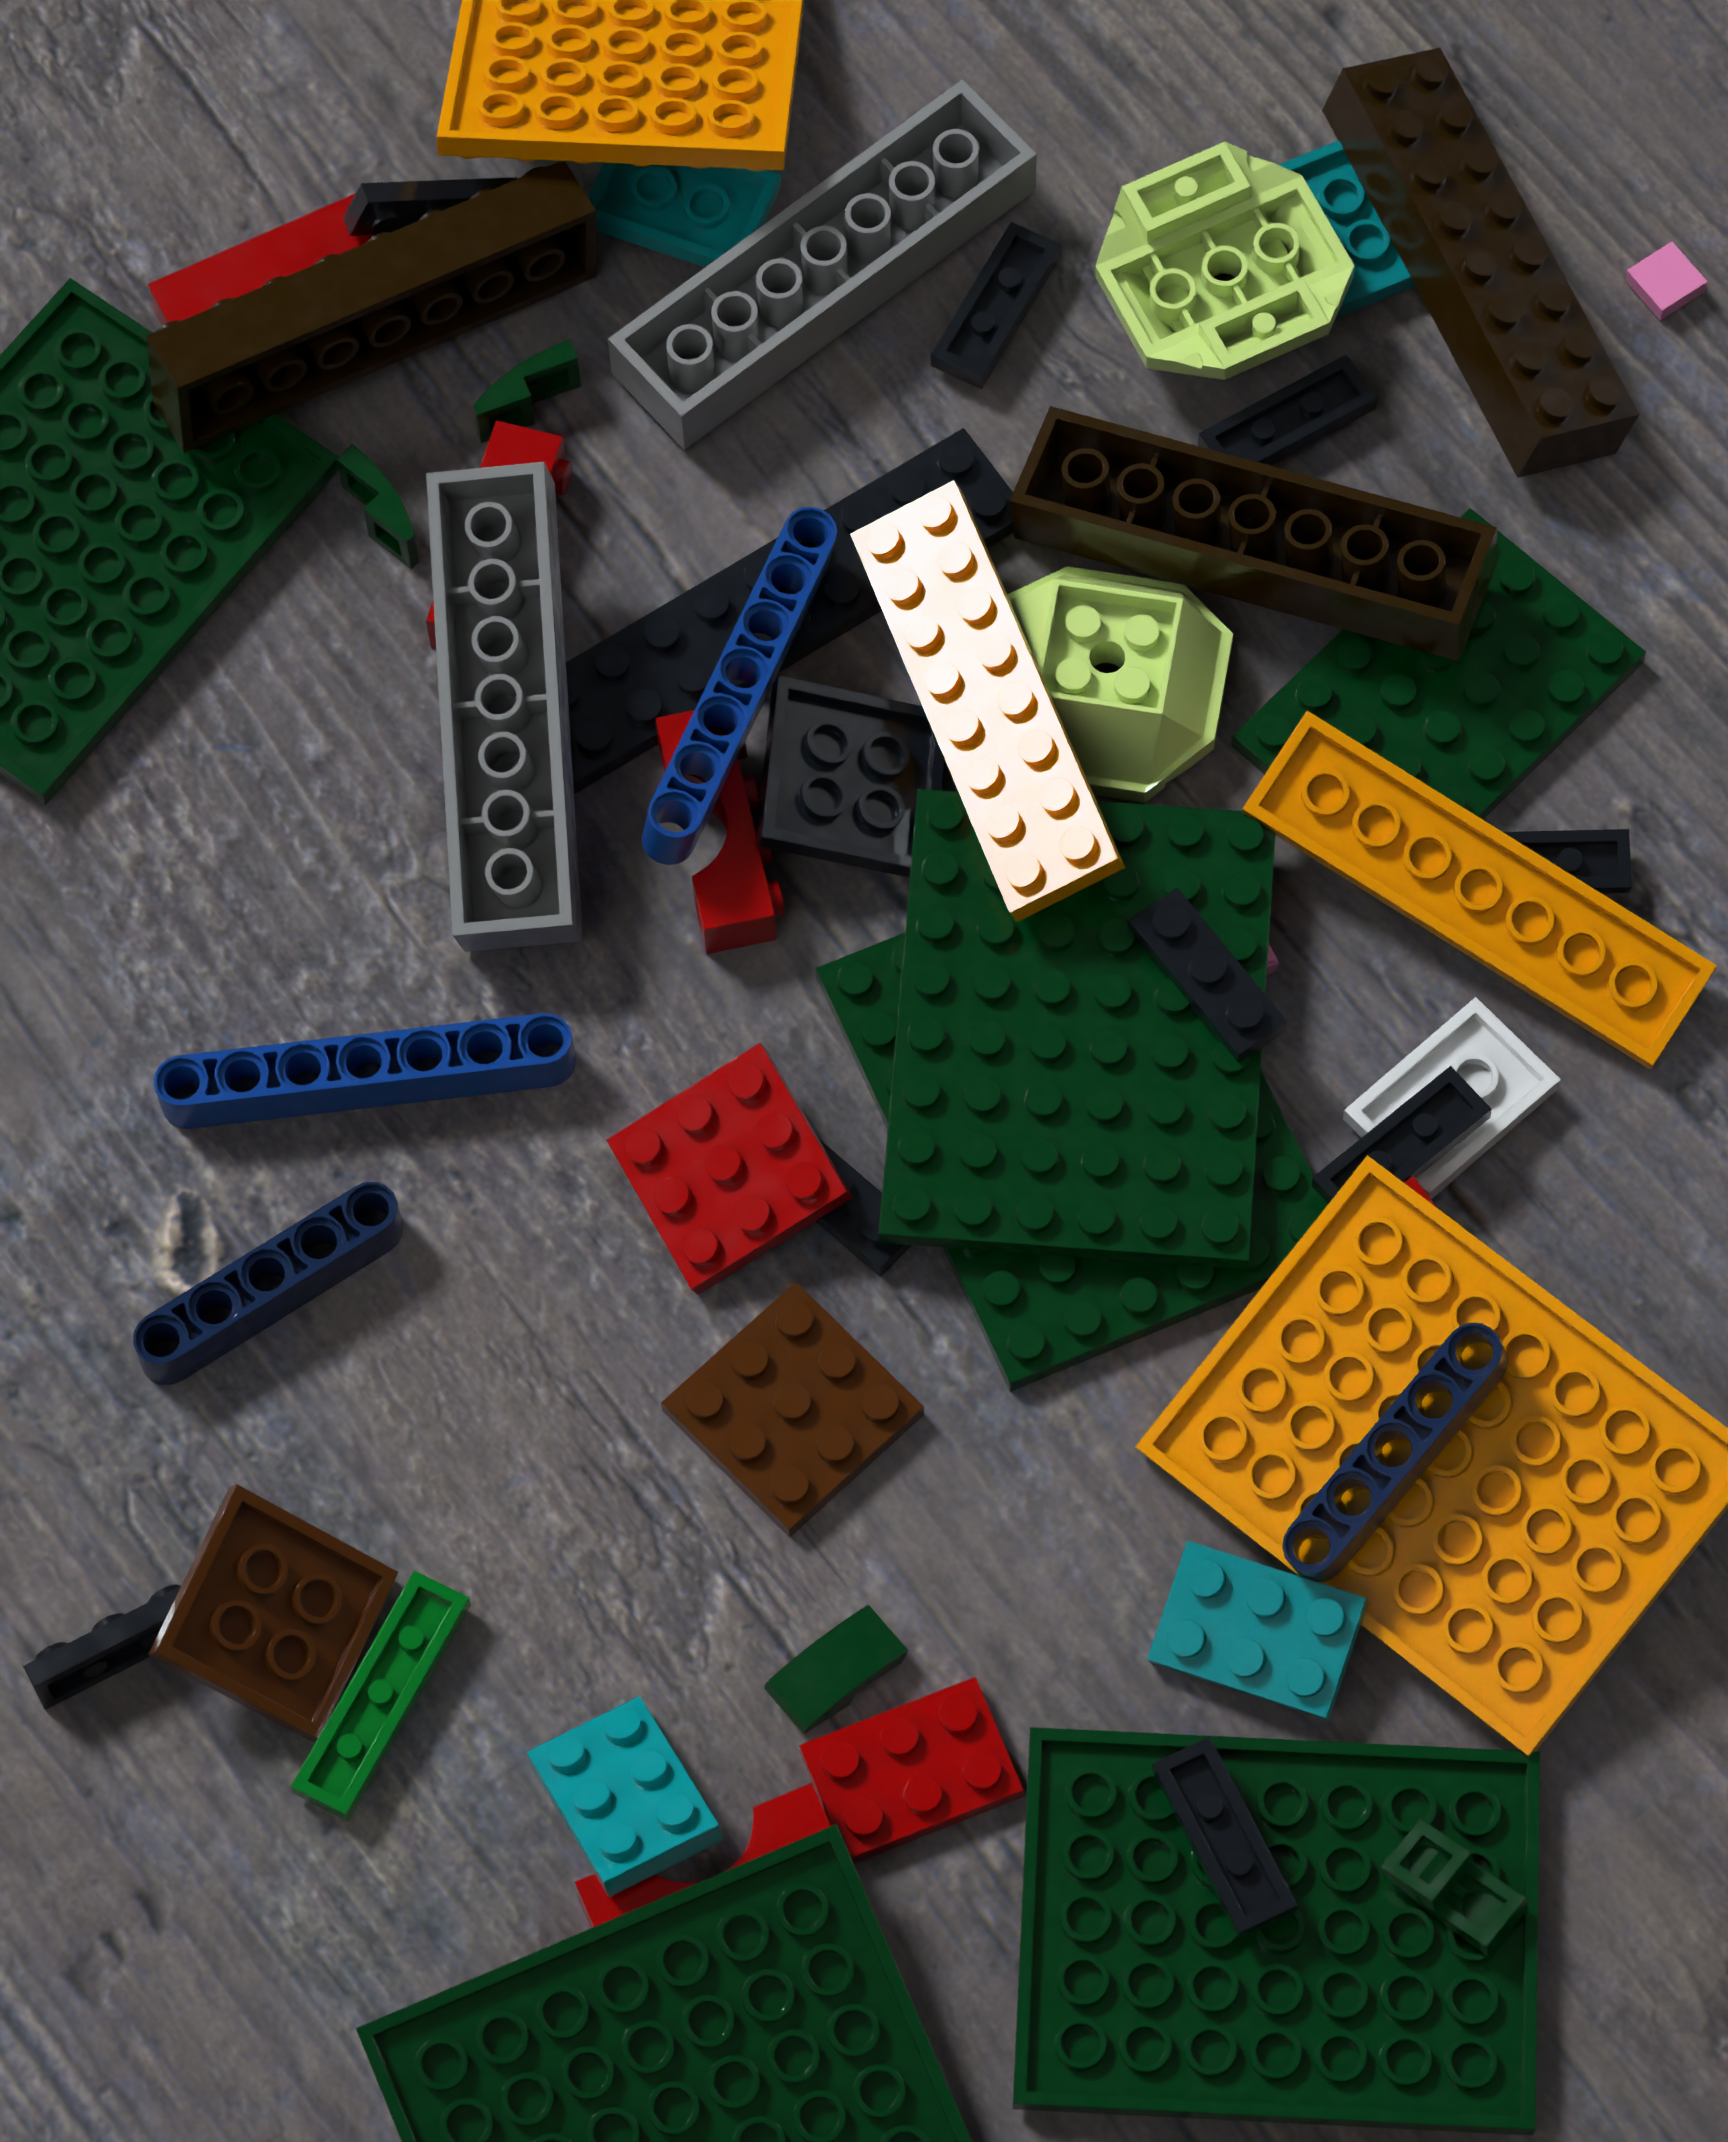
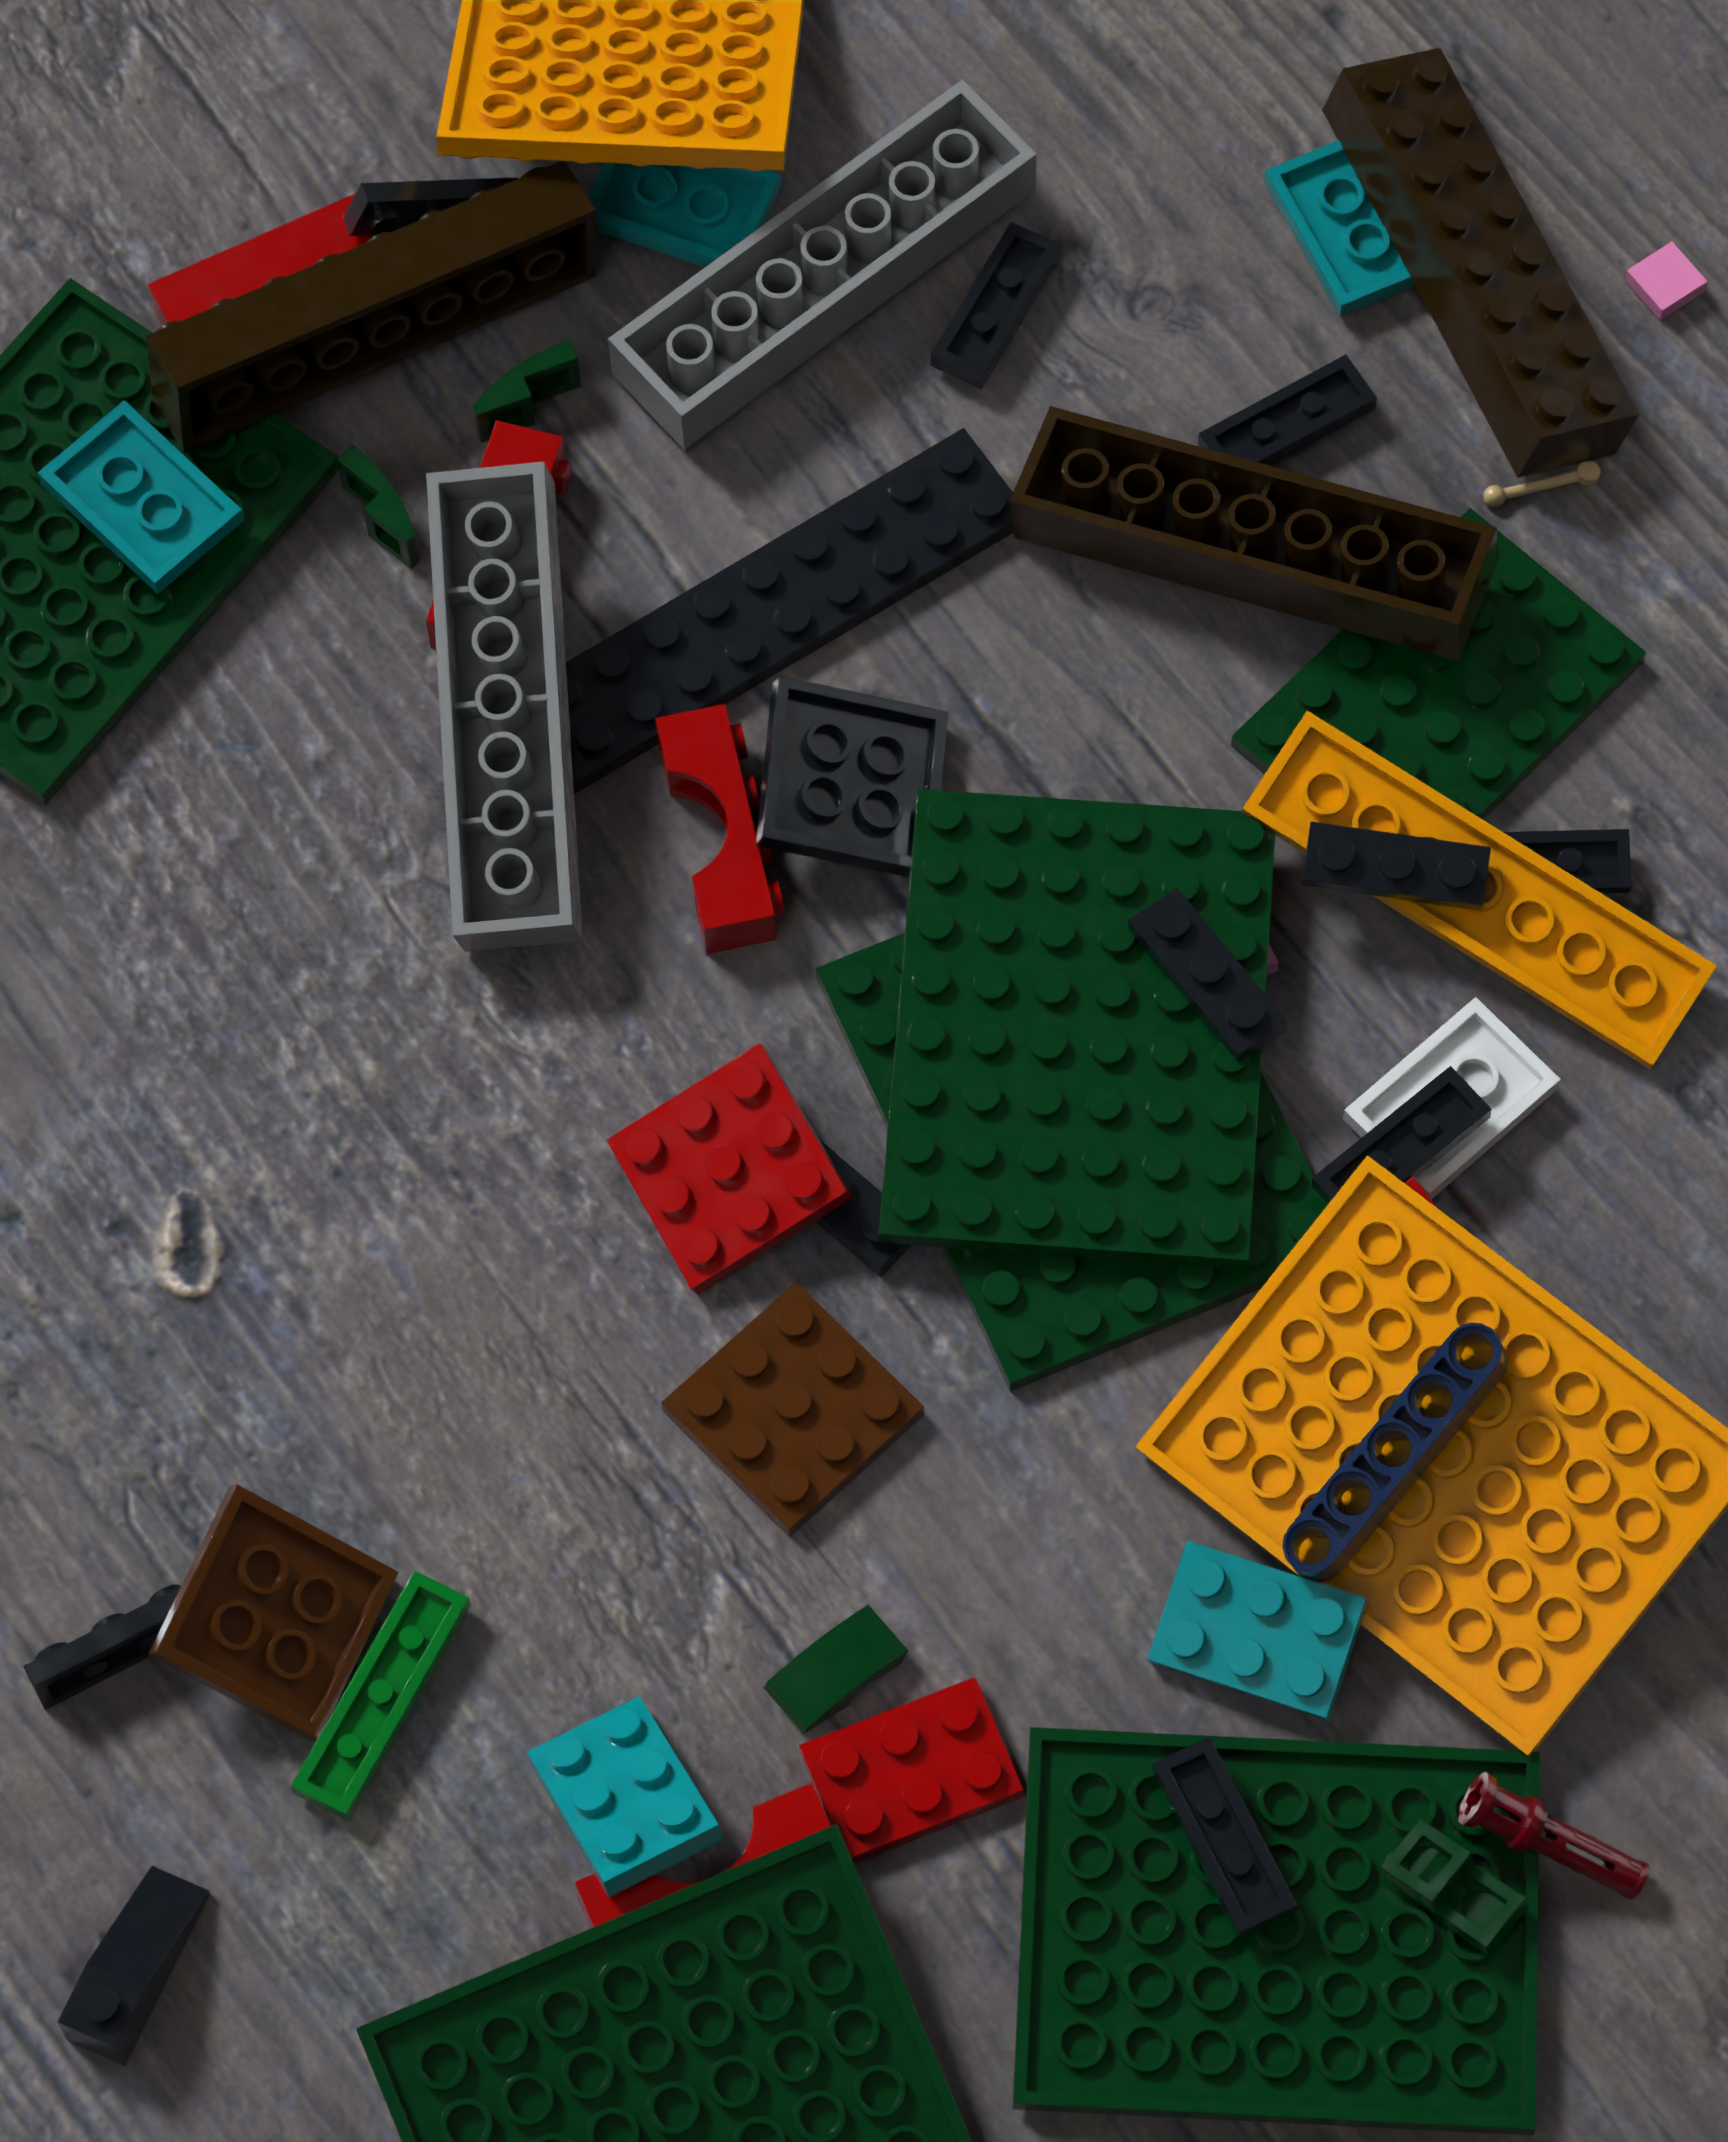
dark blue beam [133,1182,403,1385] -> none
blue beam [154,1013,576,1129] -> none
blue beam [641,507,837,865] -> none
plate [850,480,1125,922] -> none
yellowish green piece [1007,566,1233,803] -> none
yellowish green piece [1095,142,1354,380] -> none
none -> teal plate [38,400,244,594]
none -> black slope [57,1866,210,2066]
none -> black plate [1301,822,1491,911]
none -> dark red pin [1458,1772,1649,1900]
none -> tan hinge [1483,461,1601,508]

